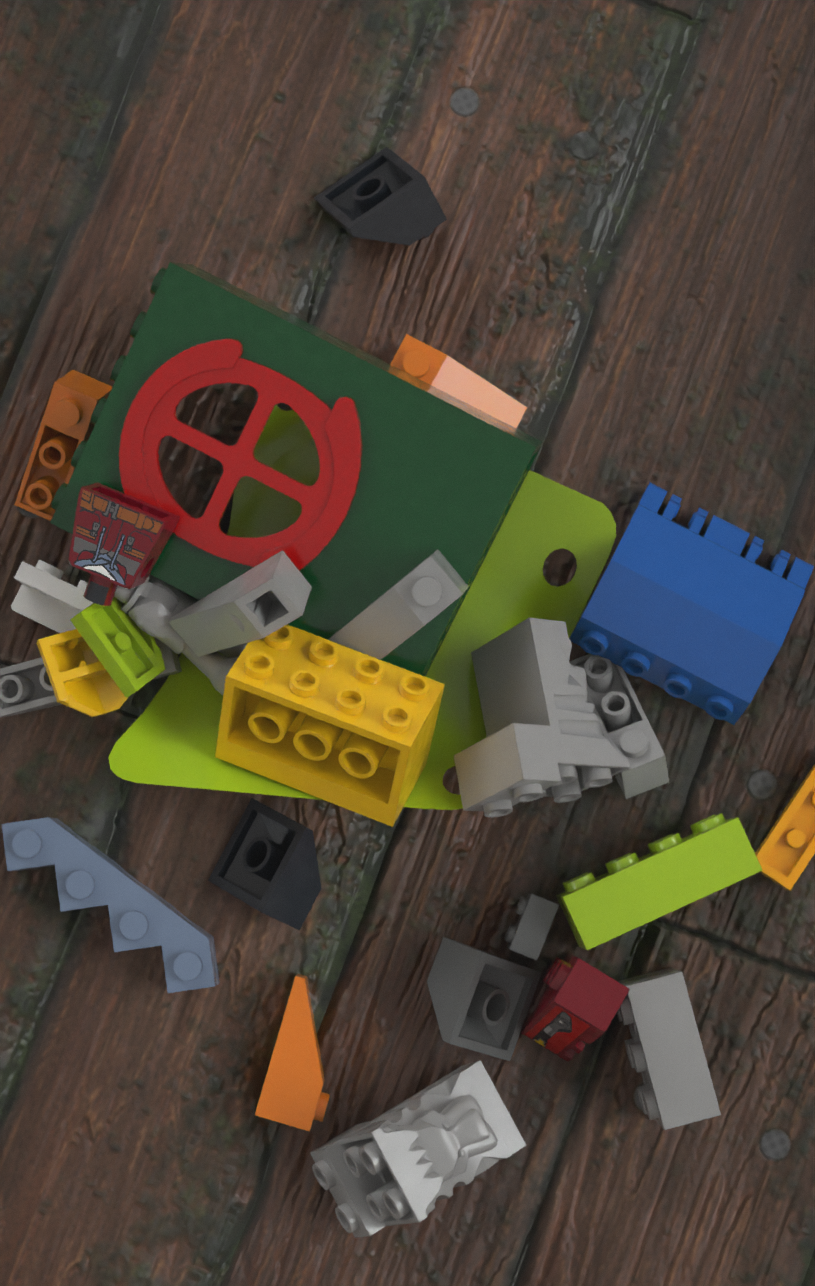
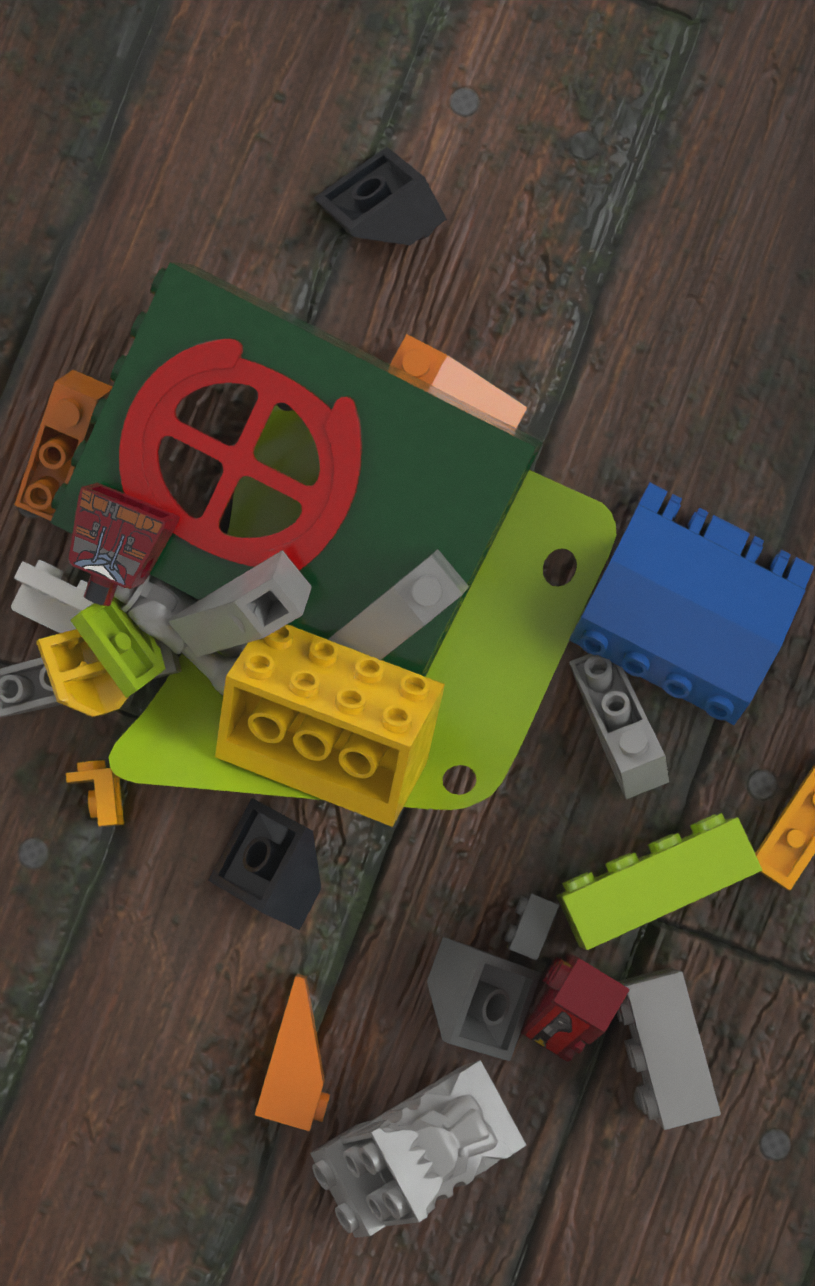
sand blue brick [1,817,220,993] -> none
light grey brick [454,618,630,817] -> none
none -> light orange bracket [65,760,124,827]

